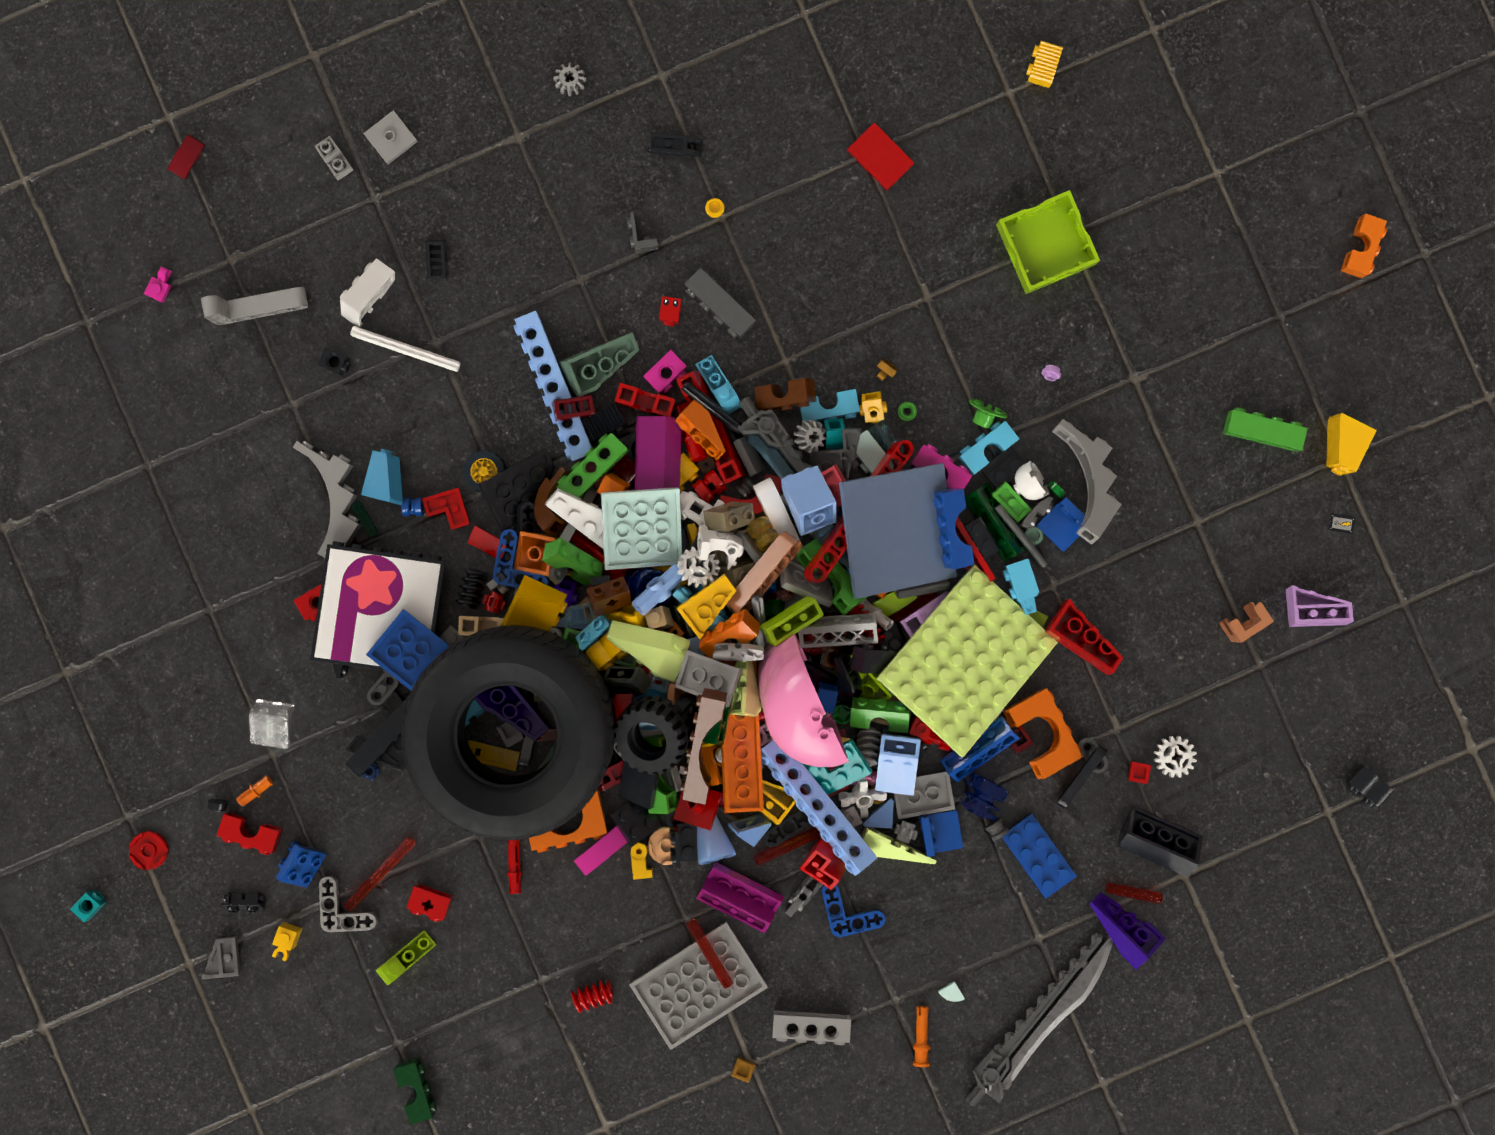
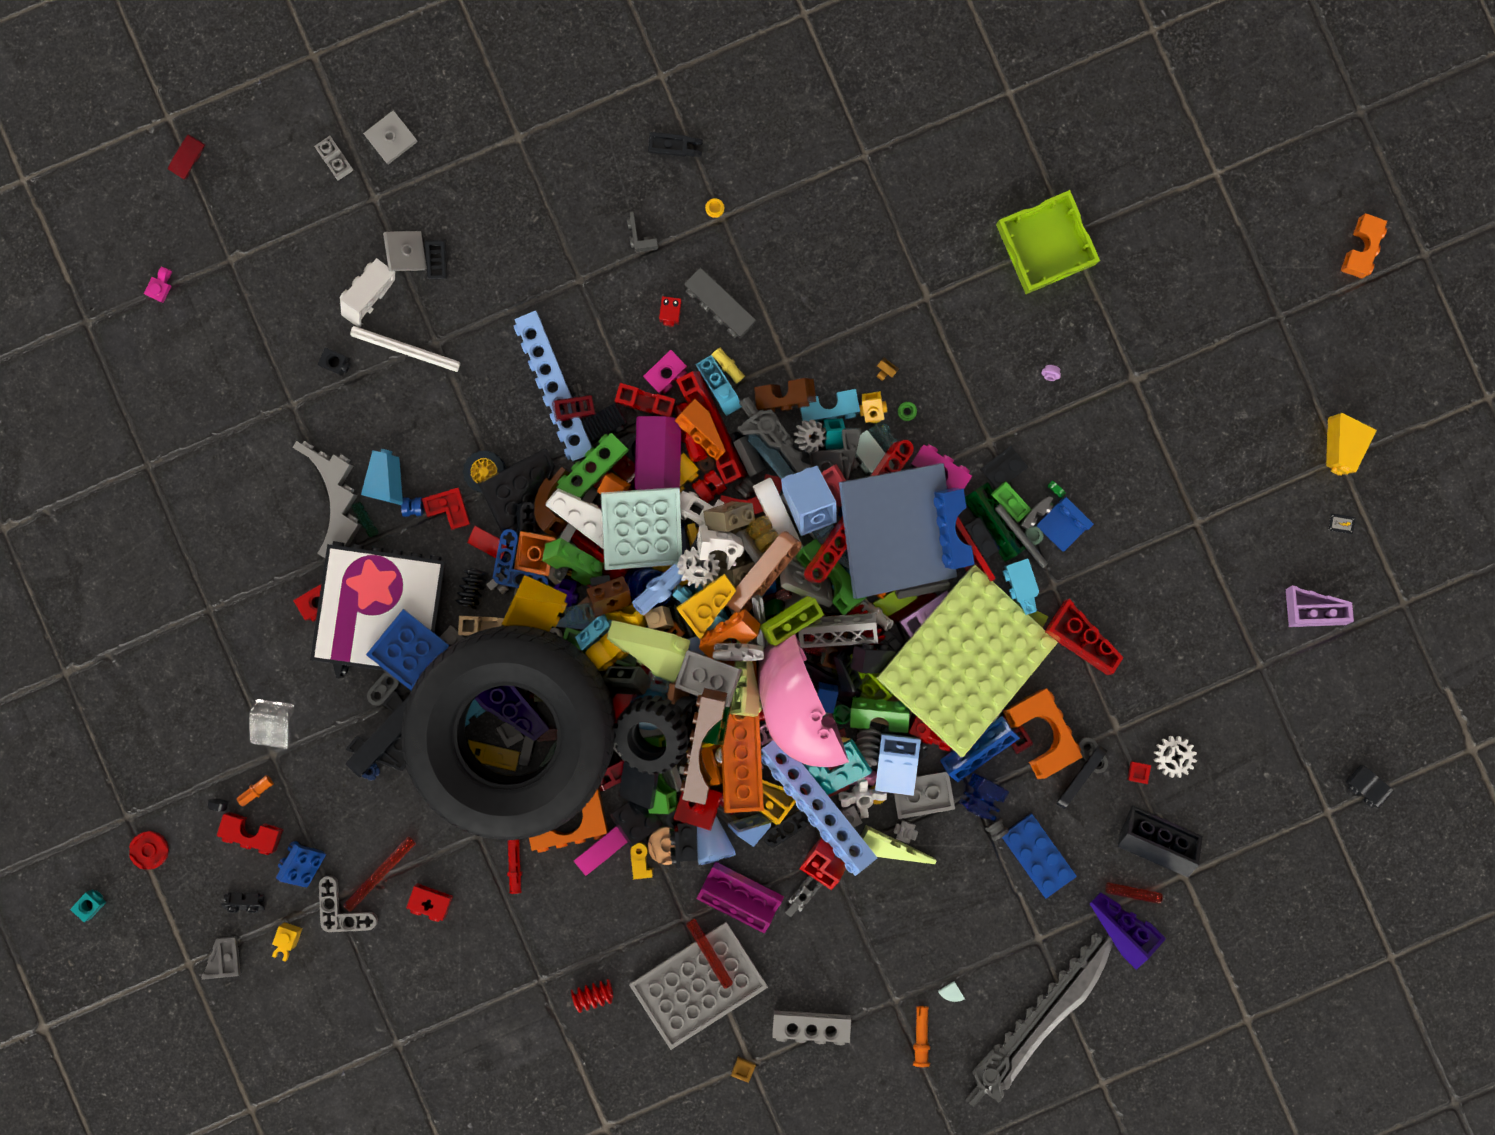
light grey beam [201,287,308,325] -> none
lime slope [375,930,436,985] -> none
dark green arch [393,1058,437,1125] -> none
red gear [482,591,507,614] -> none
light grey gear [553,62,586,96] -> none
sand green wedge [558,332,639,397] -> none
black axle [681,382,742,435] -> none
clear red axle [754,827,821,866] -> none
blue beam [822,885,885,937] -> none
red tile [847,122,914,191] -> none
medium blue slope [862,796,894,829] -> none
blue bracket [919,810,963,857] -> none
medium azure arch [958,421,1019,476] -> none
bright green wheel [968,399,1008,428] -> none
white cylinder [1013,461,1049,500] -> none
yellow brick [1026,41,1063,88] -> none
light grey arch [1052,419,1122,545] -> none
nougat panel [1219,602,1274,643] -> none
bright green brick [1223,408,1308,452] -> none
none -> light grey plate [383,231,427,271]
none -> light yellow pin [712,347,745,384]

